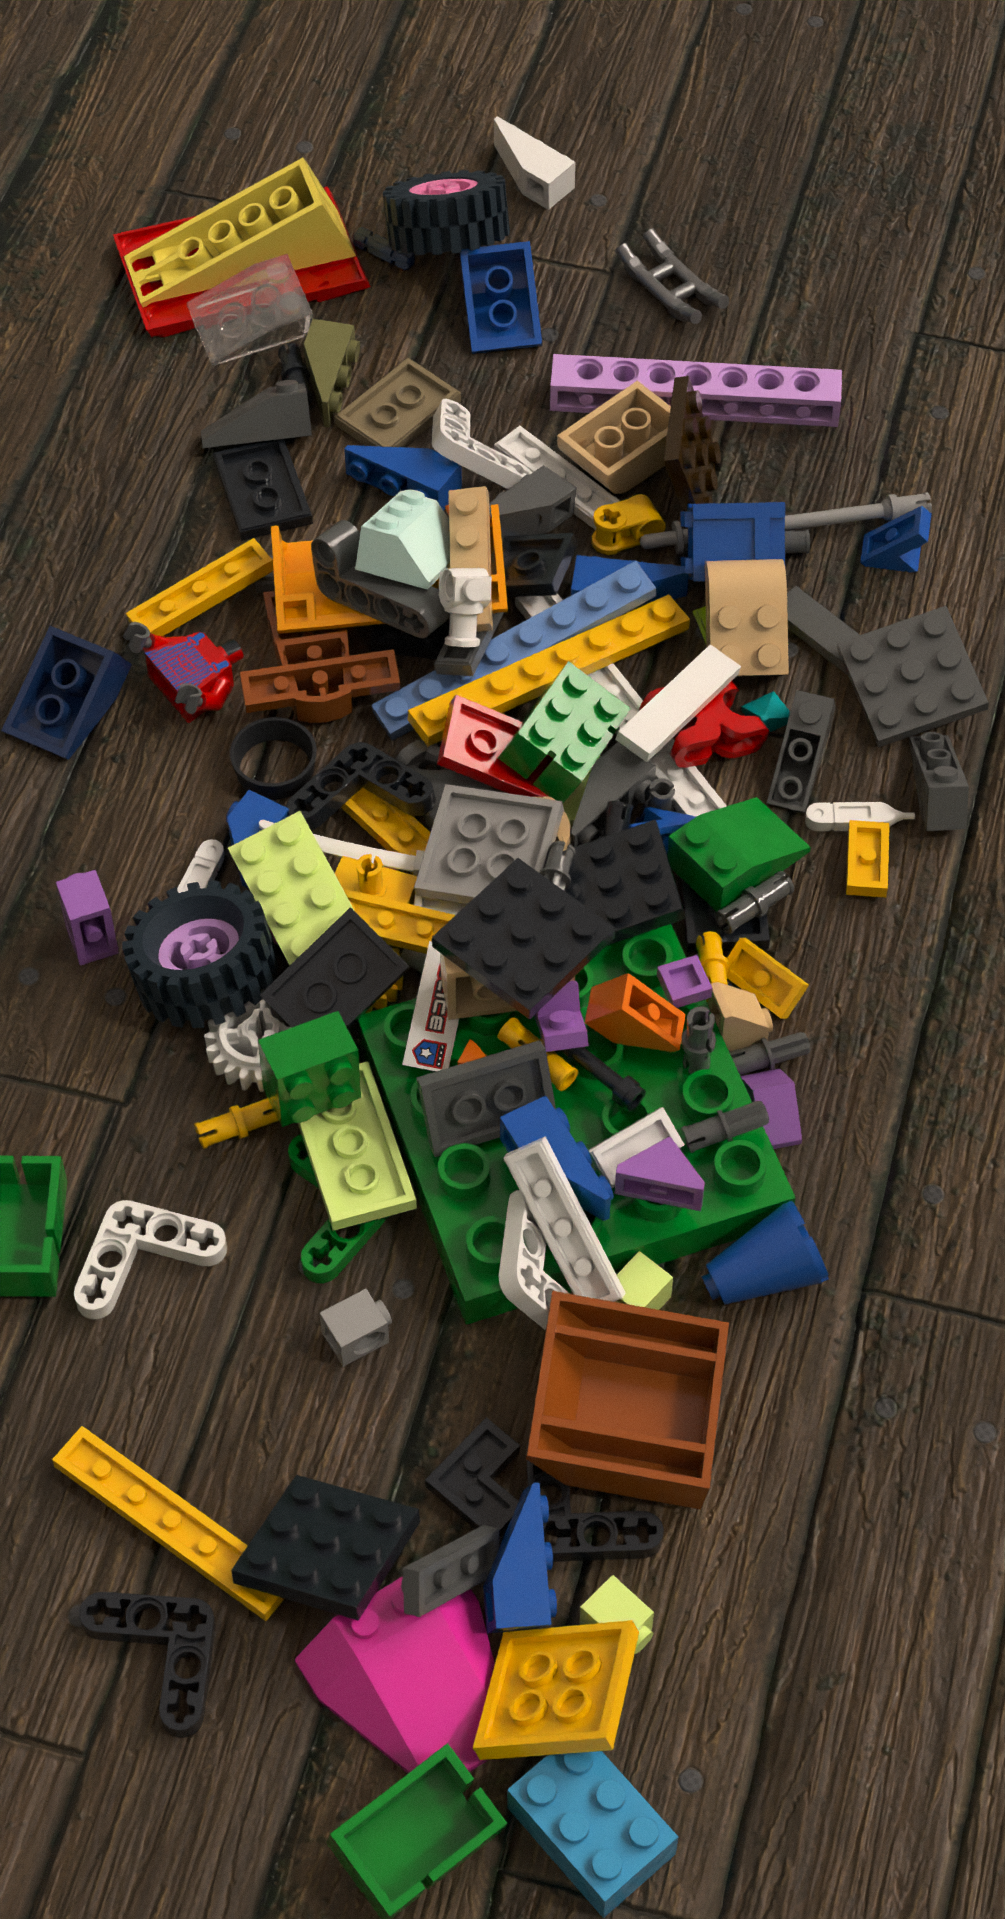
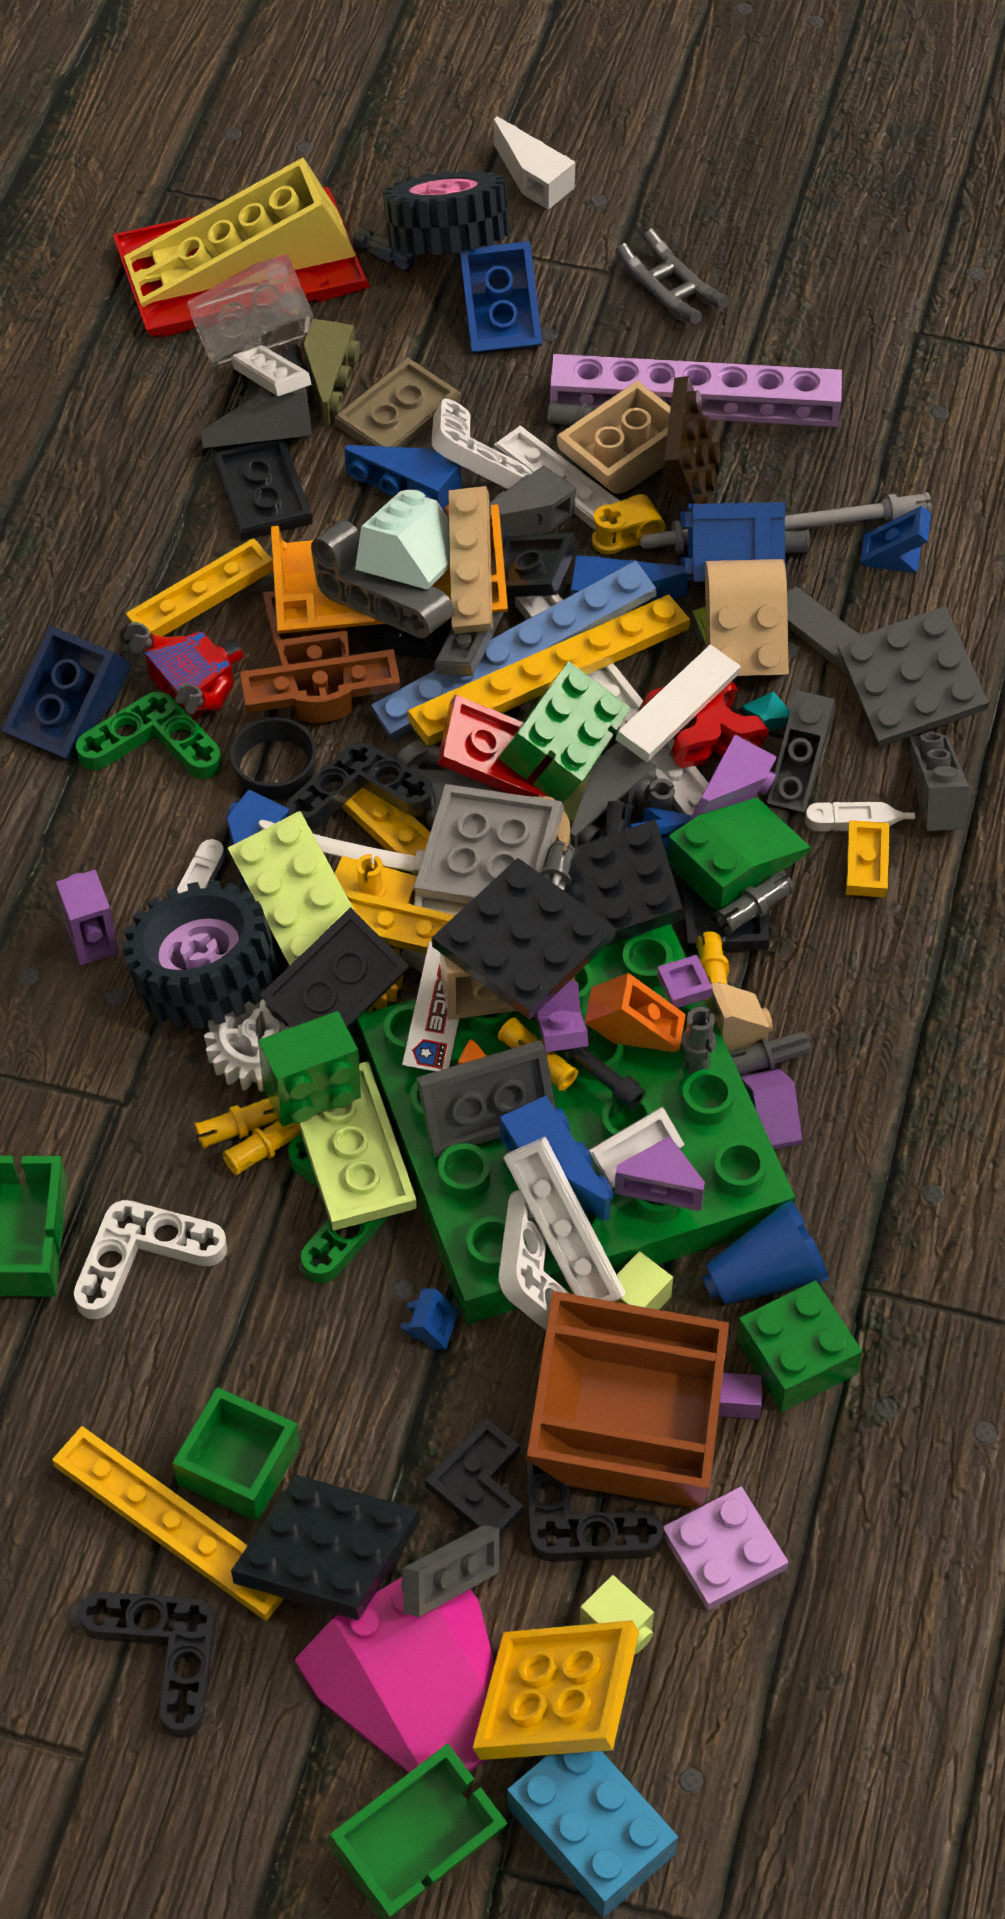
light grey brick [320,1289,392,1367] -> none
white connector [439,568,492,647] -> none
blue slope [483,1483,557,1634] -> none
dark grey axle [681,1101,769,1153] -> none
yellow plate [727,938,809,1019] -> none
none -> green beam [76,692,222,779]
none -> green piece [173,1387,301,1522]
none -> yellow axle [222,1120,301,1176]
none -> white tile [231,345,312,396]
none -> blue tile [400,1288,458,1350]
none -> dark grey pin [547,401,595,426]
none -> lavender plate [663,1486,789,1611]
none -> medium lavender slope [688,735,777,822]
none -> medium lavender slope [718,1373,762,1419]
none -> green piece [736,1280,863,1413]

